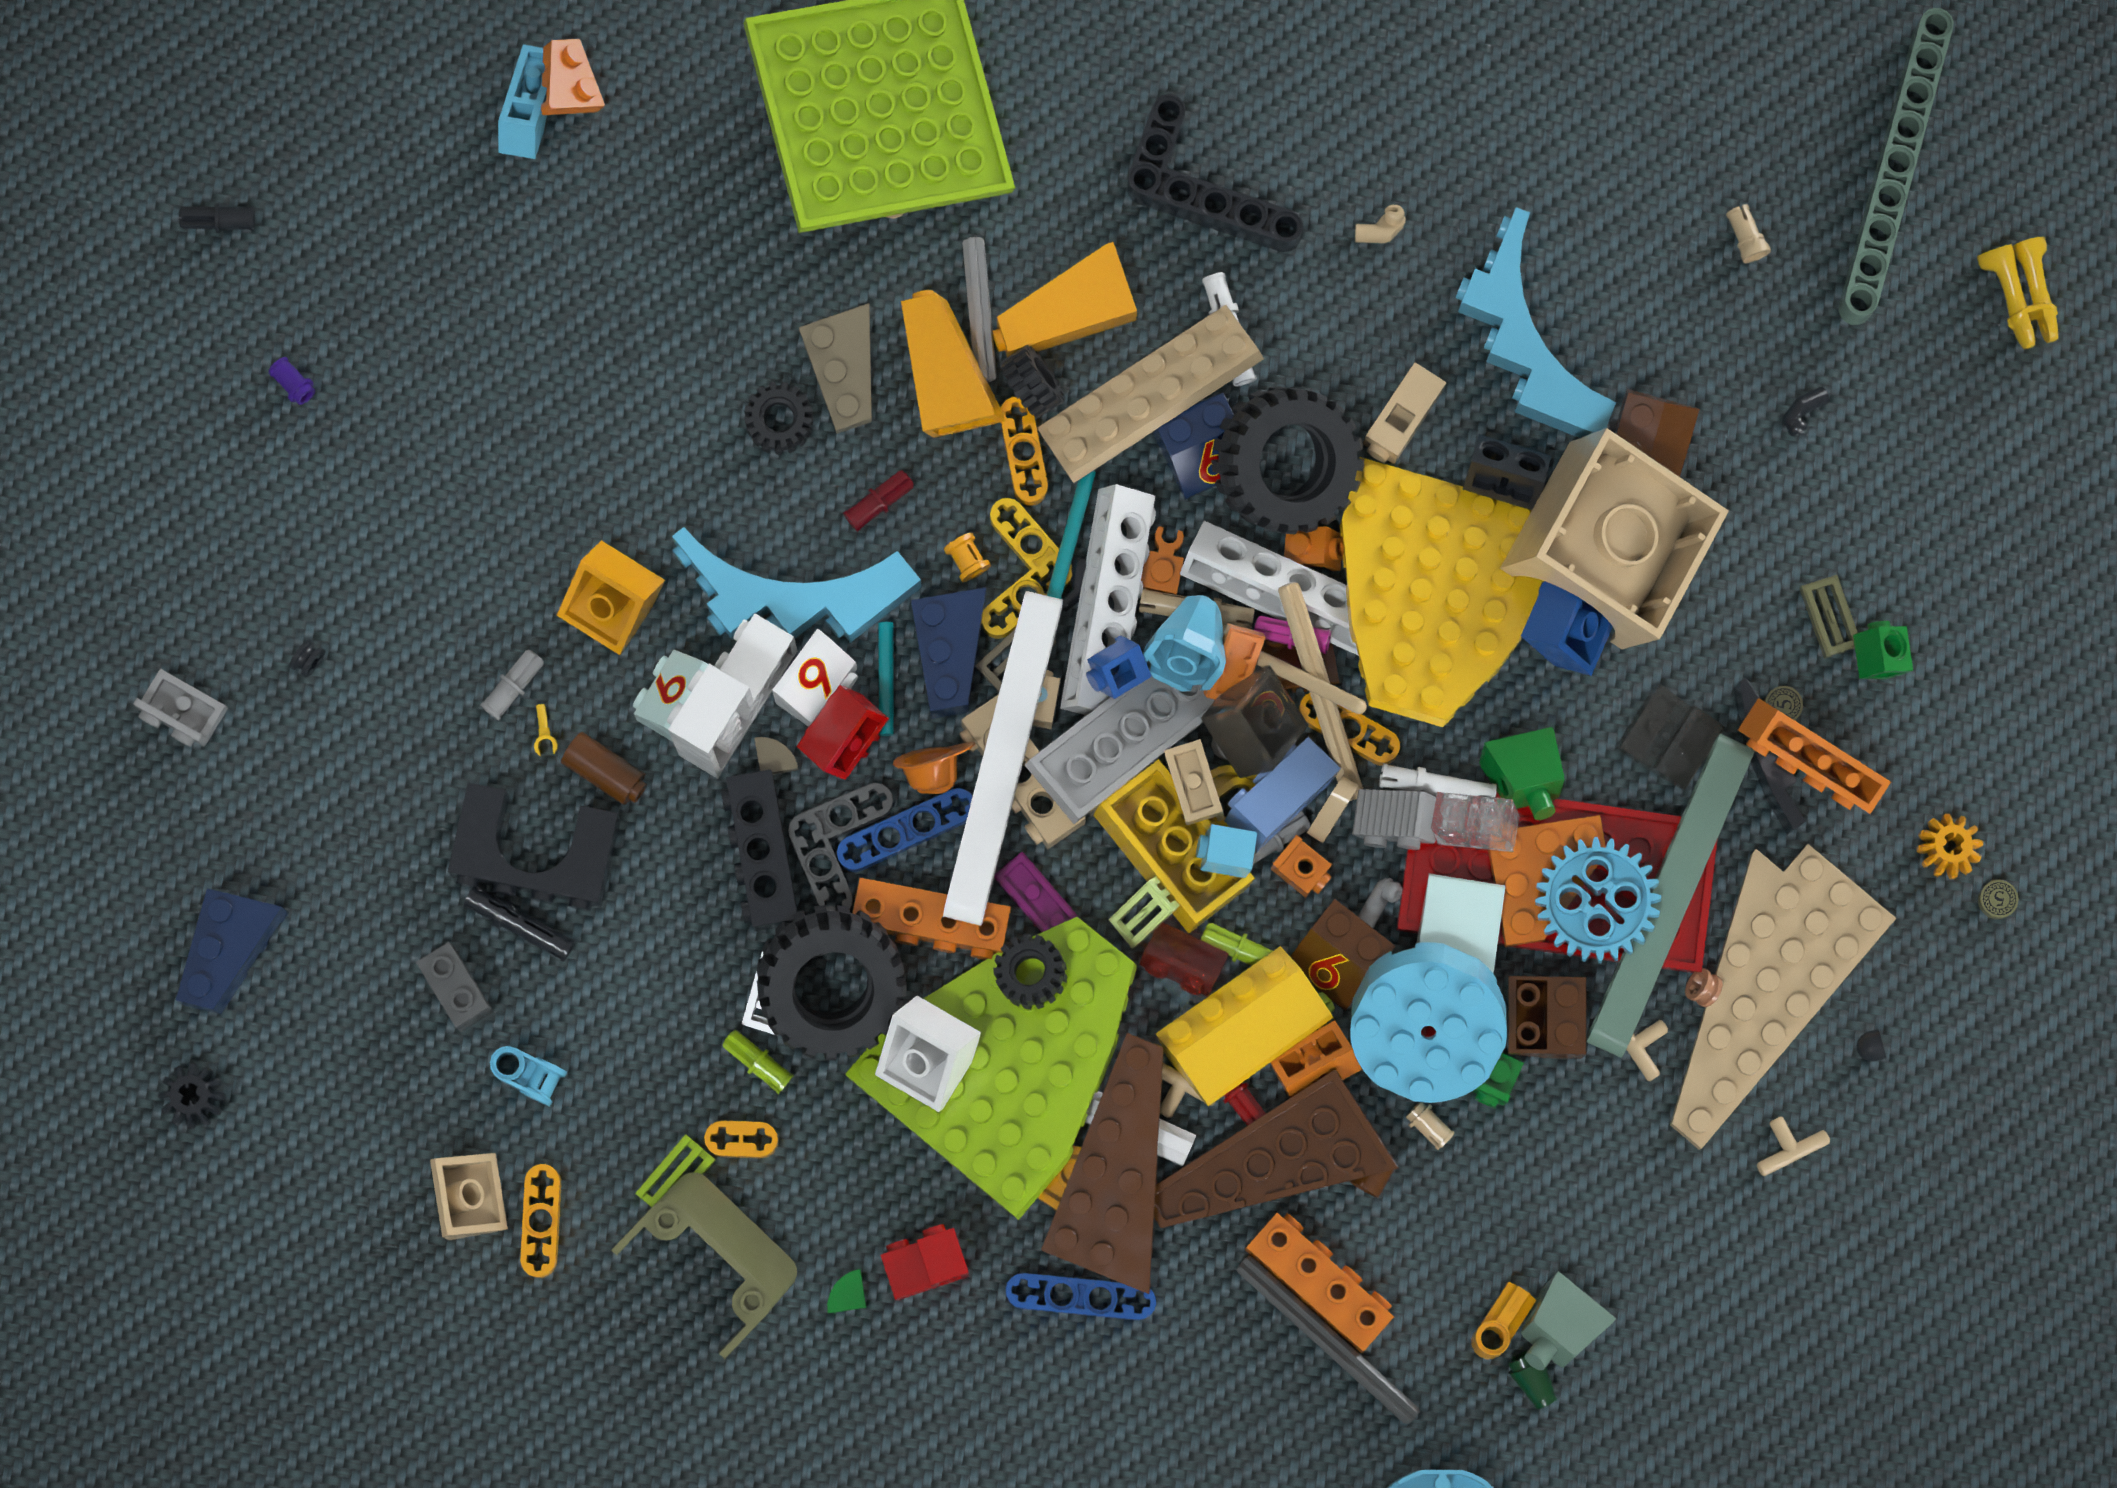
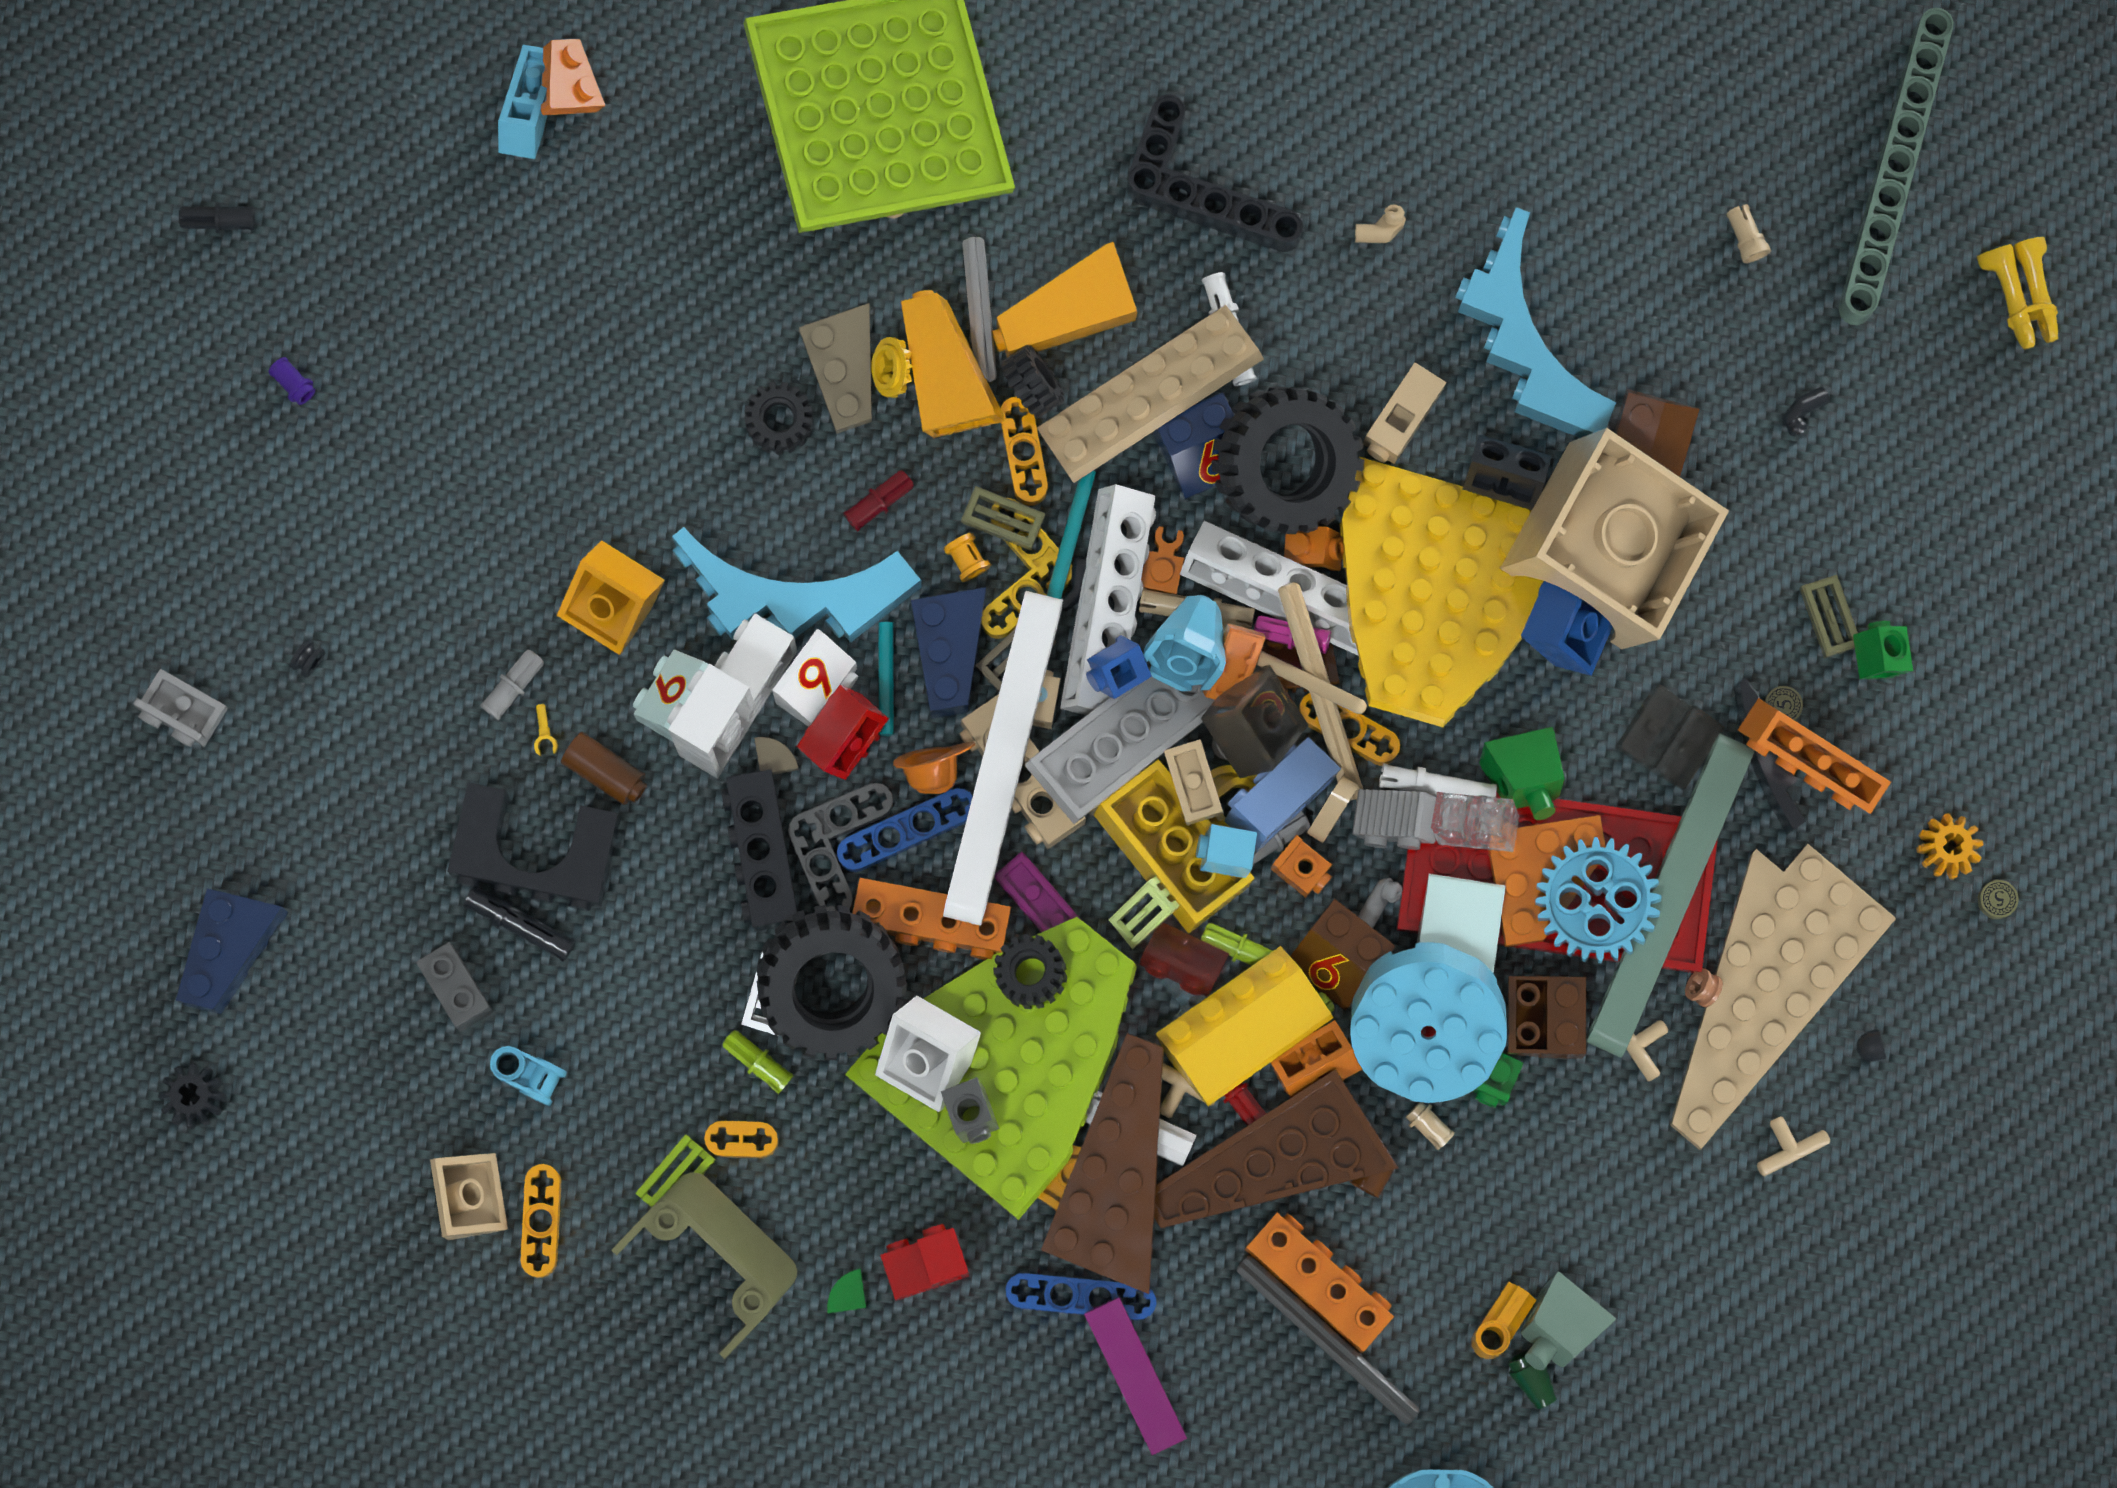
none -> yellow gear [871,337,913,398]
none -> dark grey brick [941,1077,999,1144]
none -> olive tile [961,486,1045,550]
none -> magenta tile [1084,1297,1187,1455]

